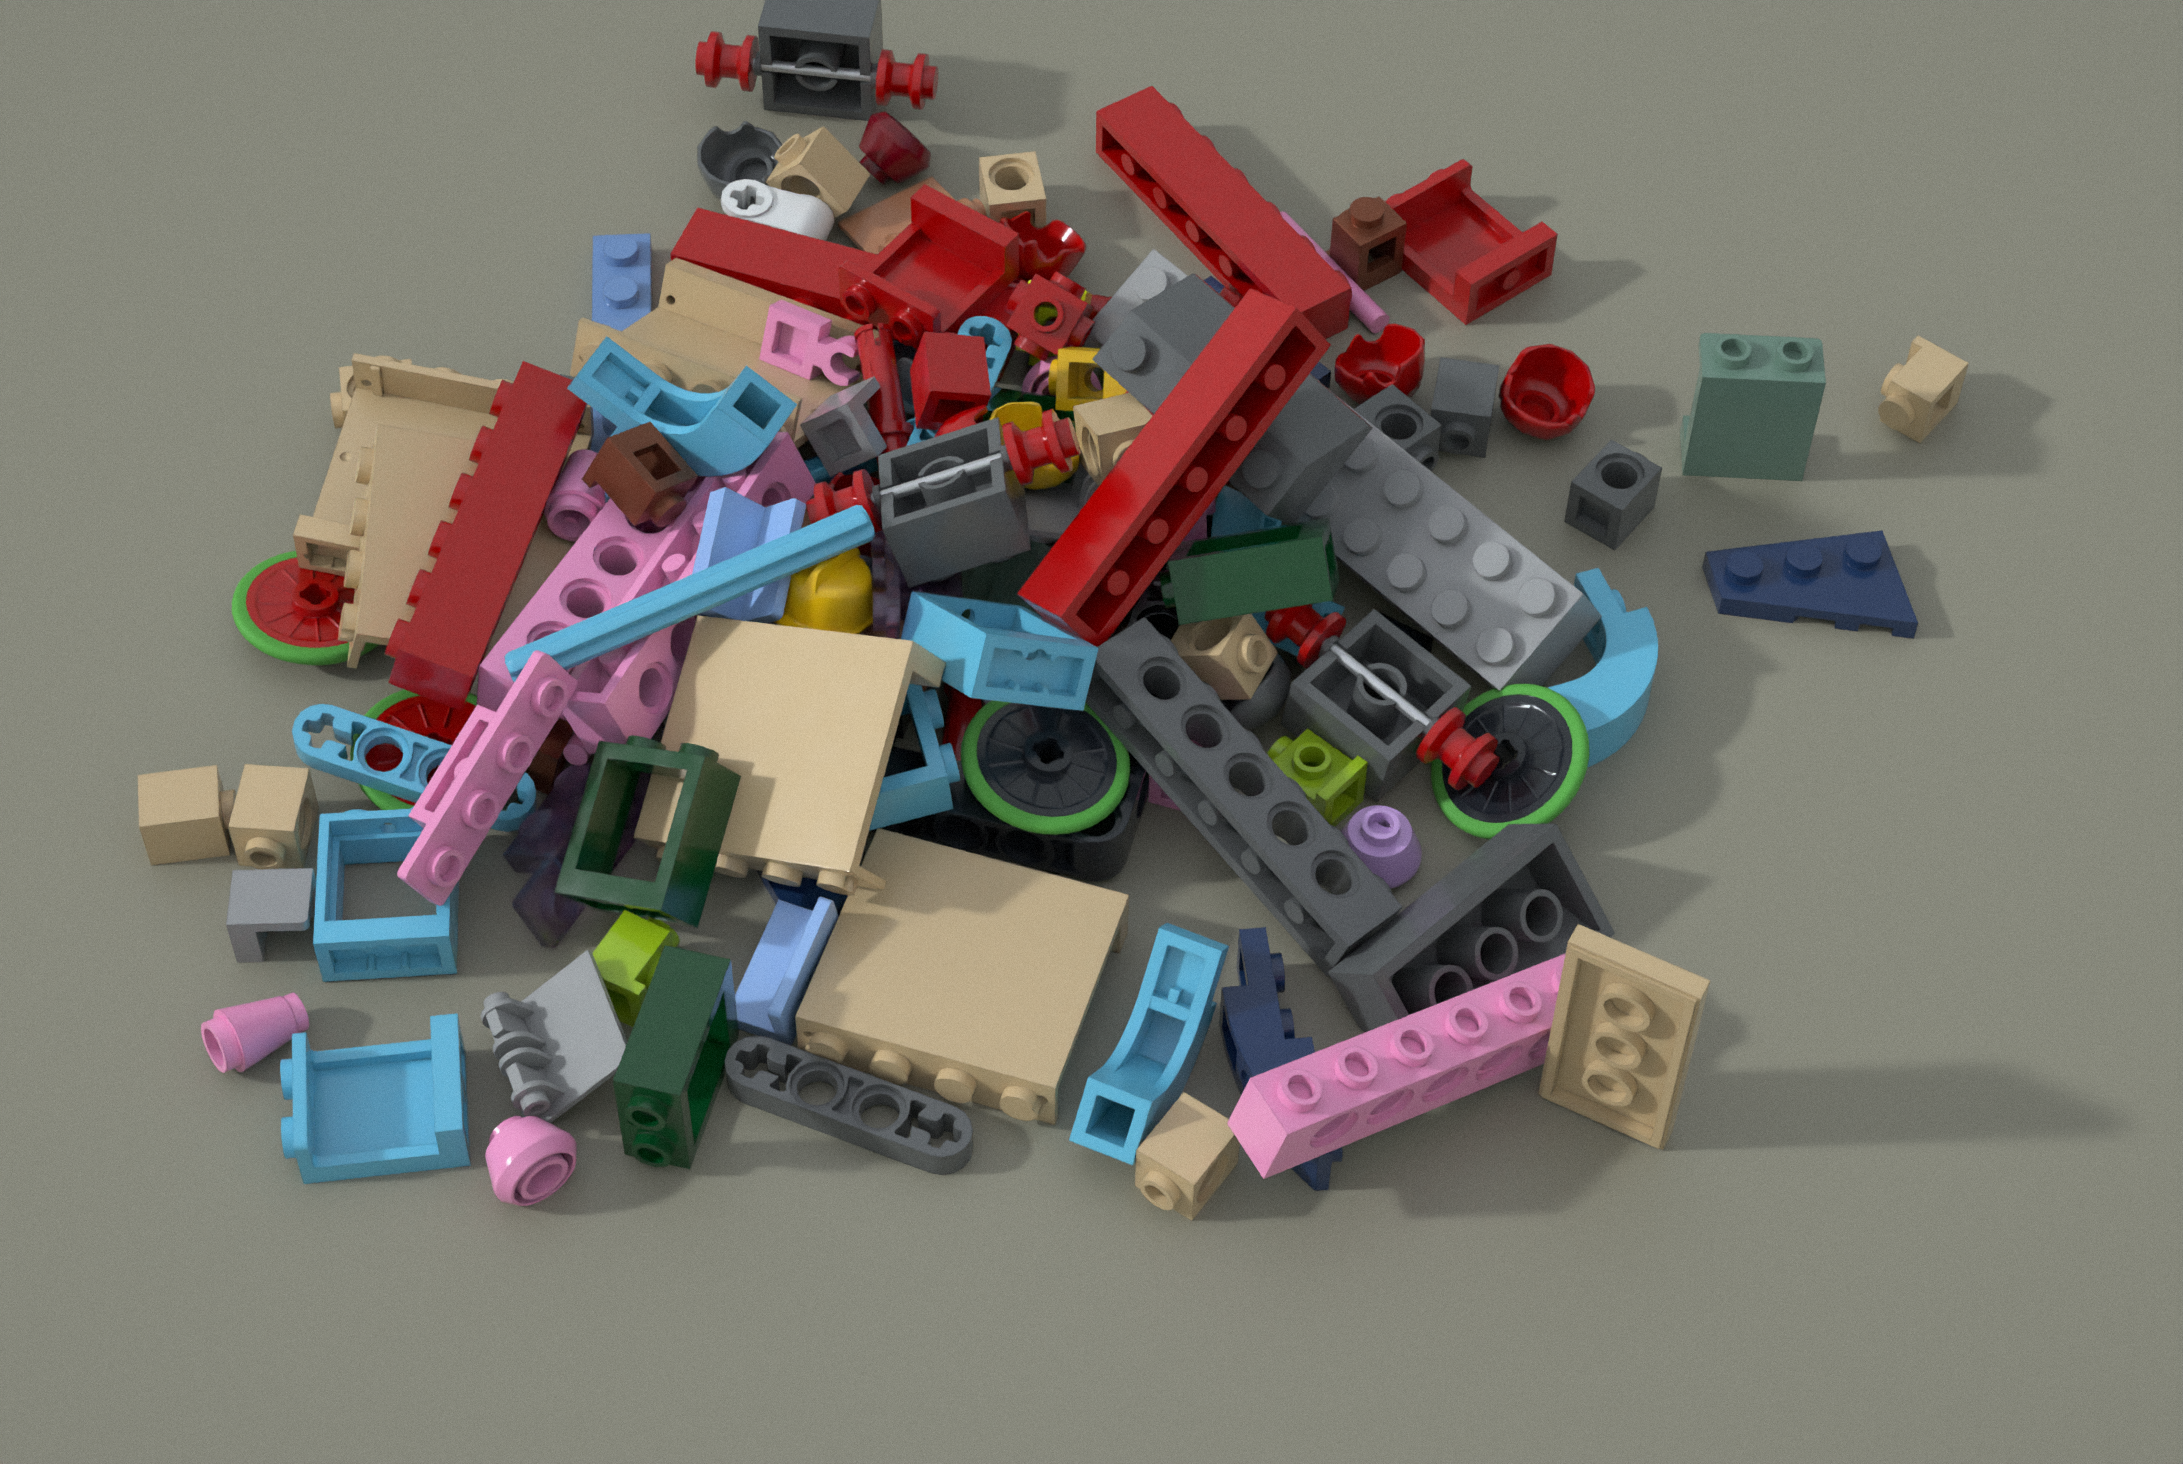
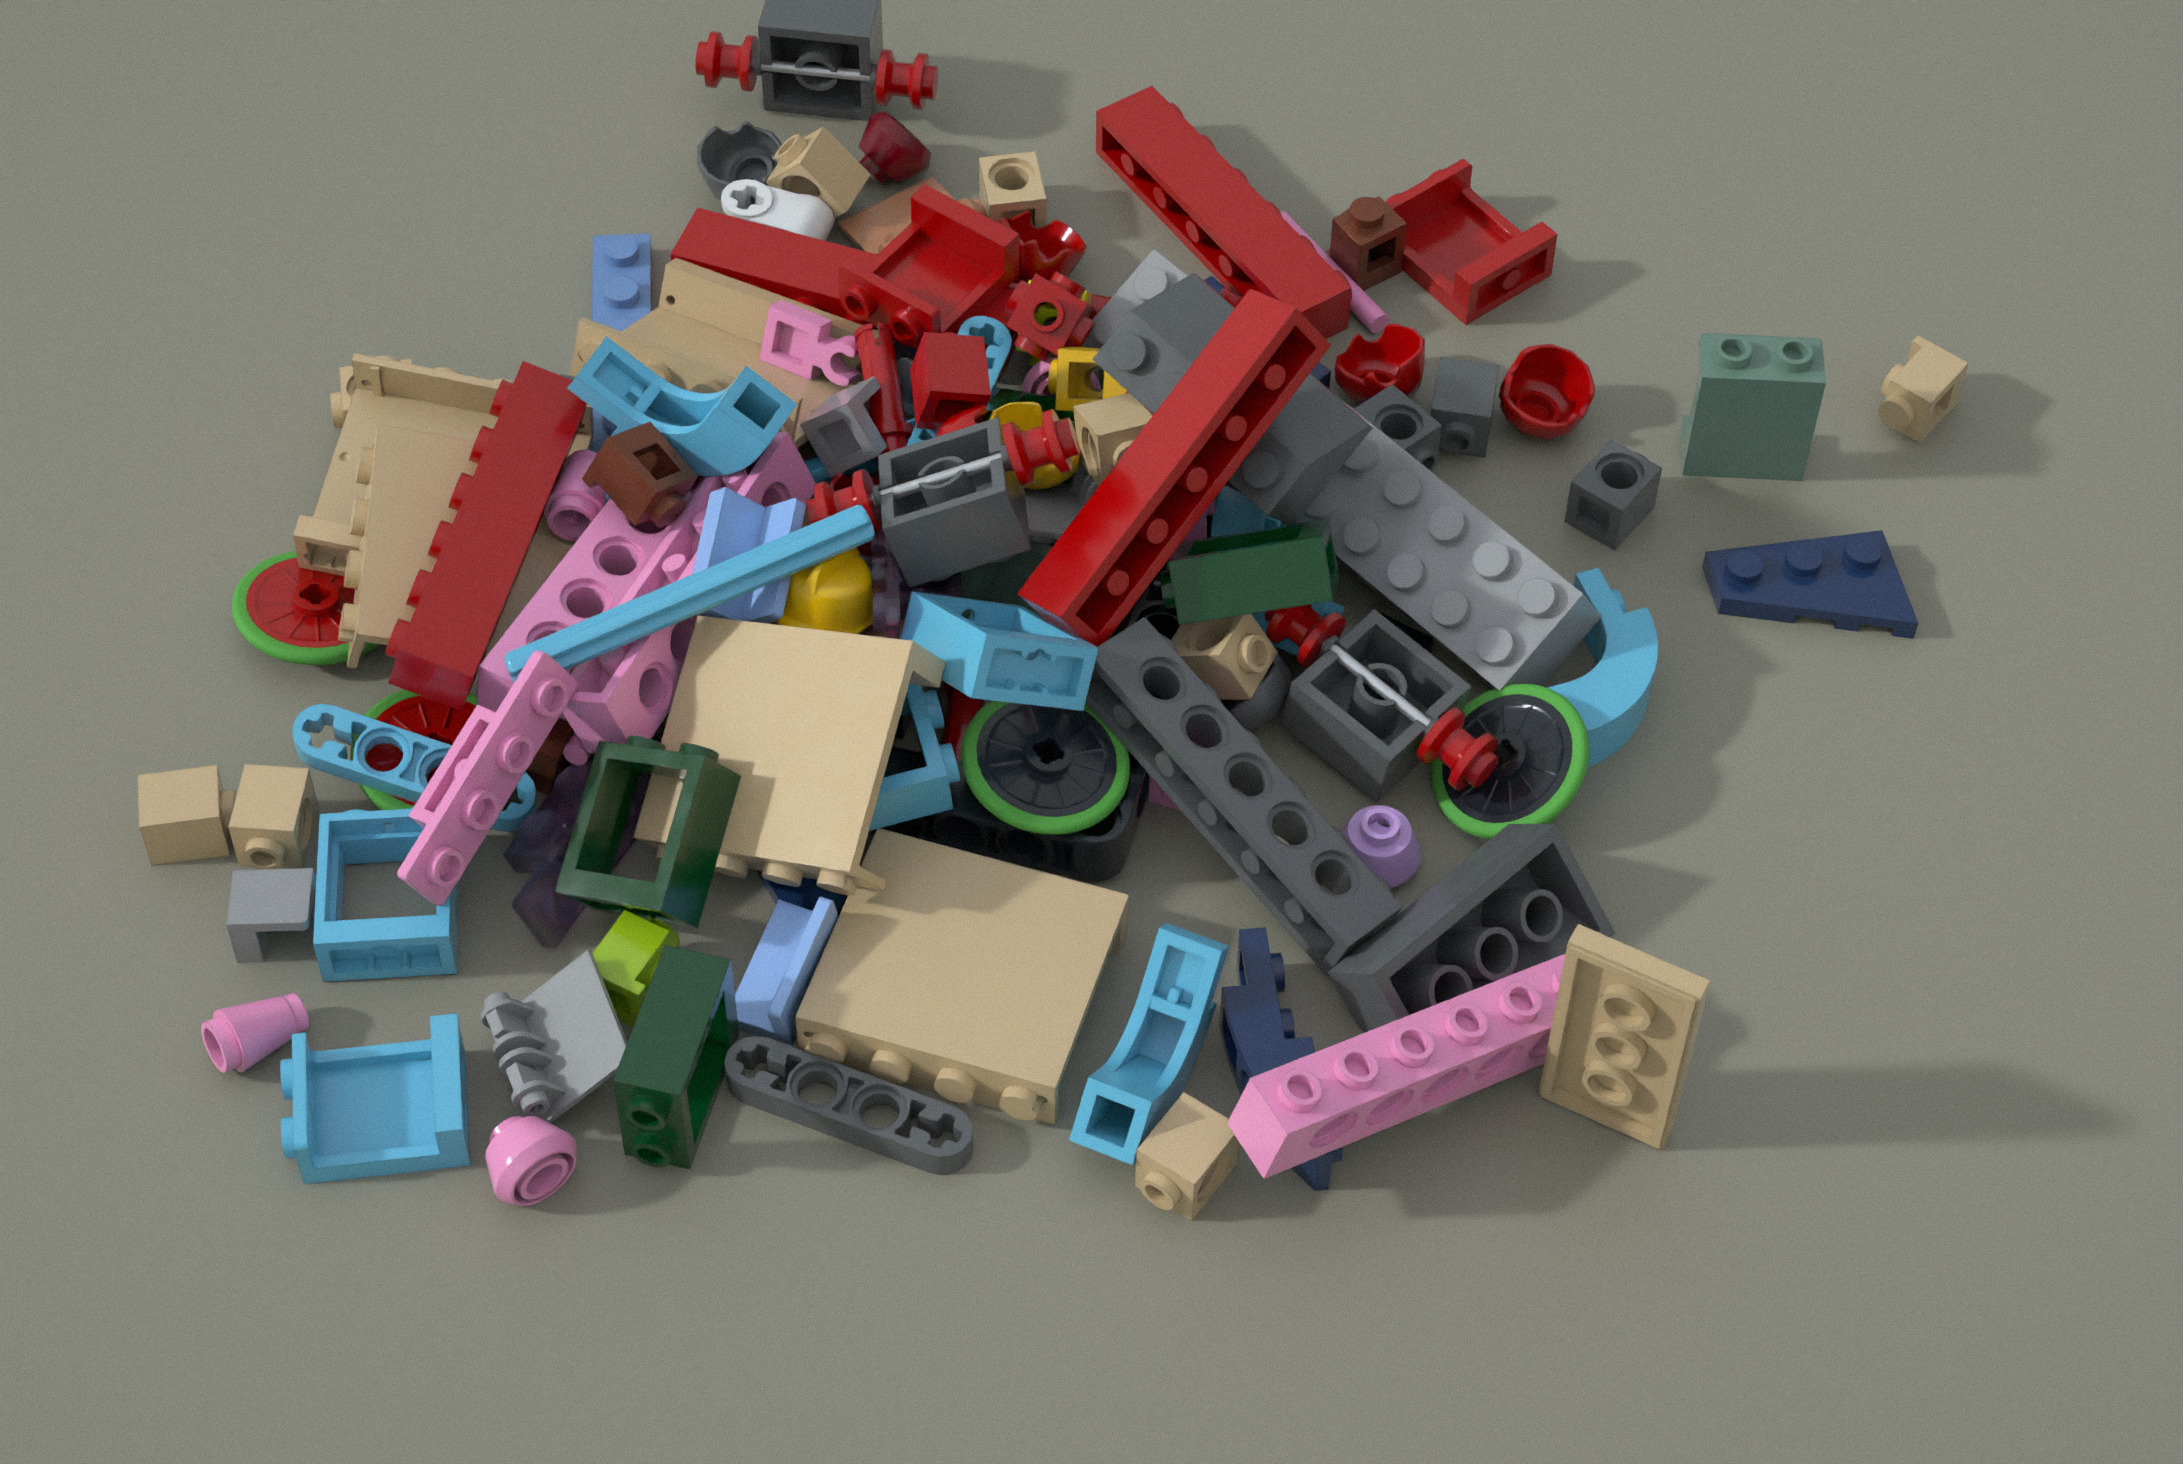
lime brick [1267,728,1368,827] -> none

